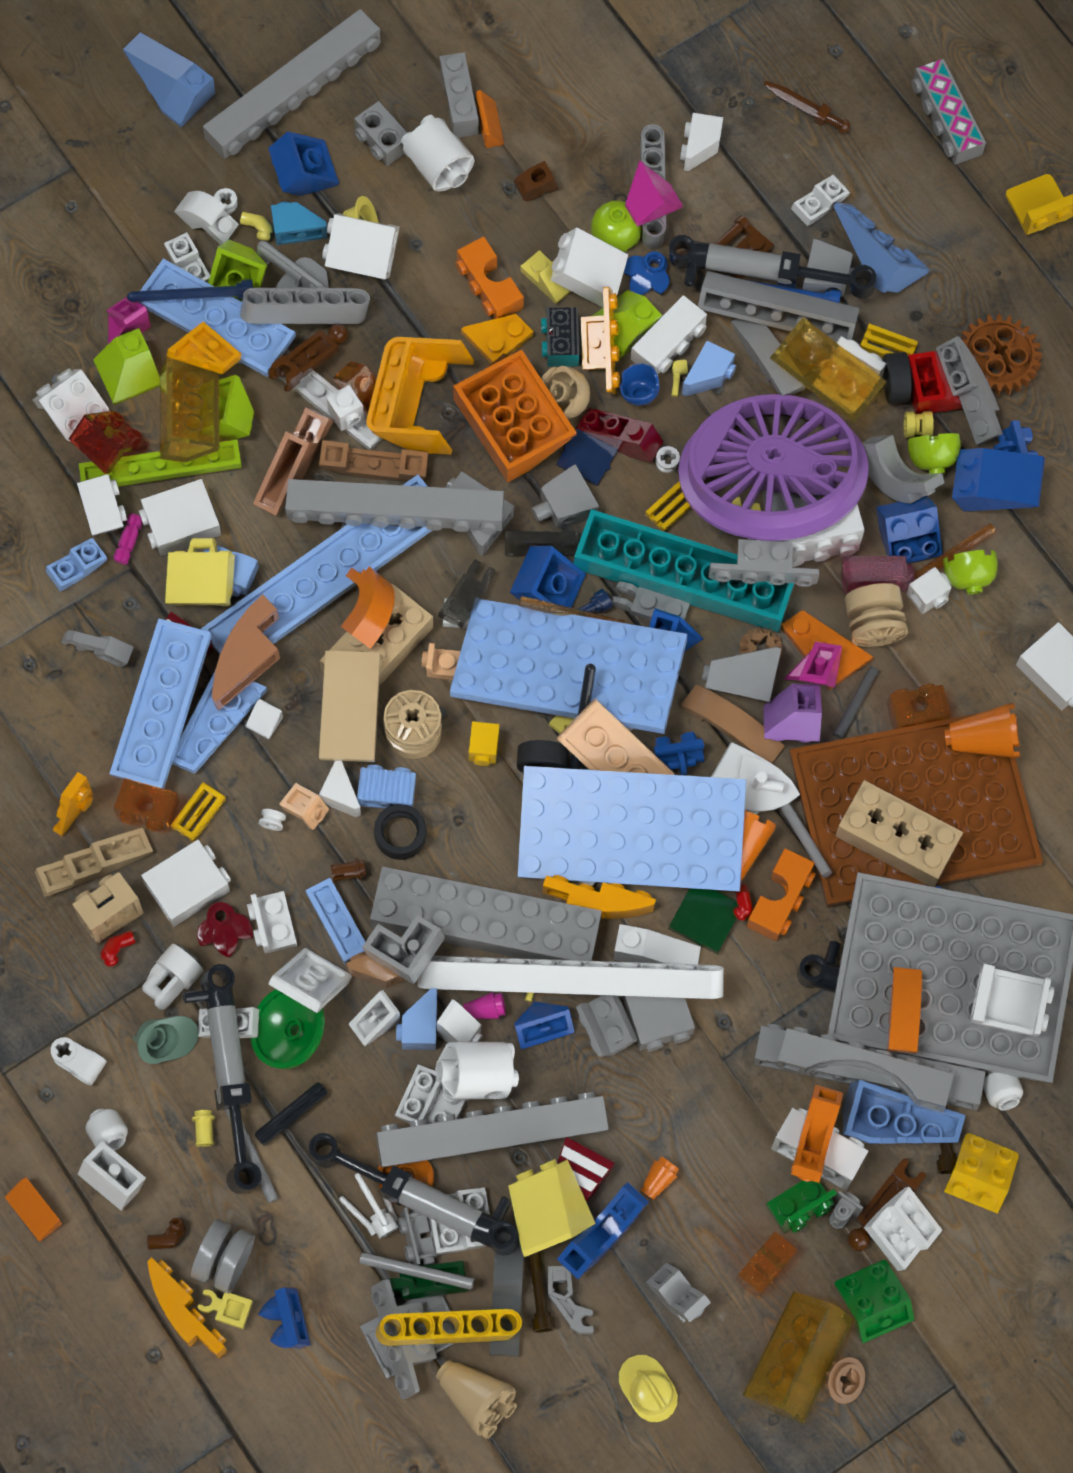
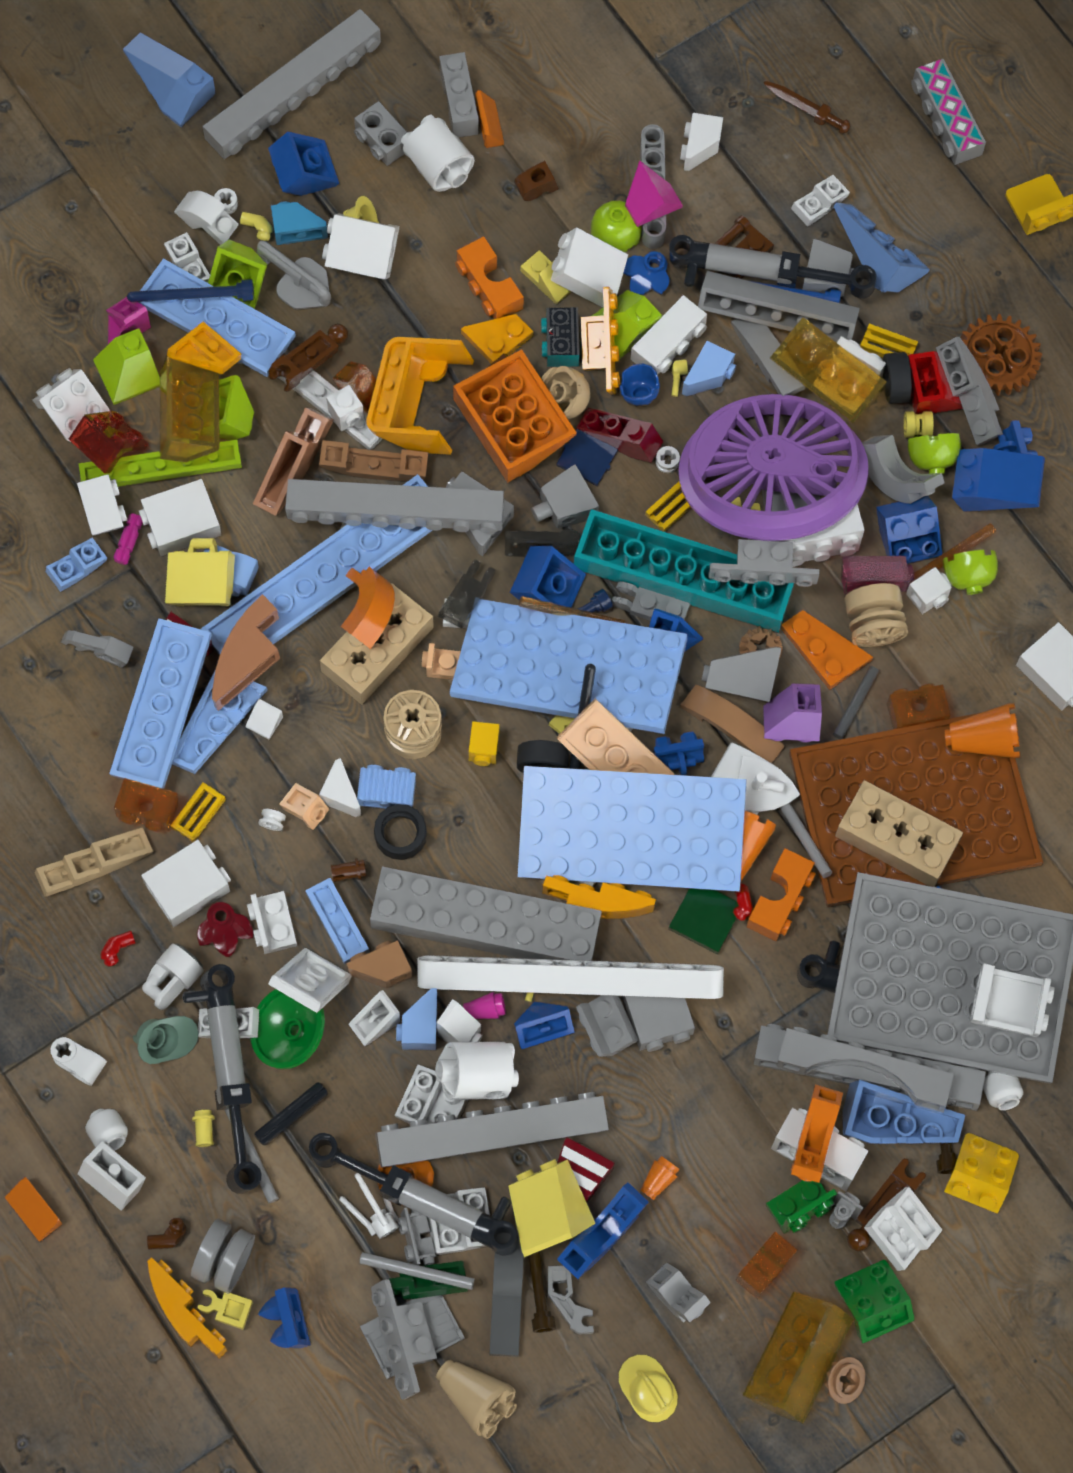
light orange wing [53,772,93,837] -> none
tan piece [72,872,144,945] -> none
light grey beam [240,288,370,324] -> none
tan tile [319,651,381,762] -> none
light grey brick [362,915,445,985] -> none
yellow beam [375,1309,522,1346] -> none
white slope [613,924,701,965] -> none
dark pink slope [784,642,842,688] -> none
orange slope [887,967,922,1054] -> none

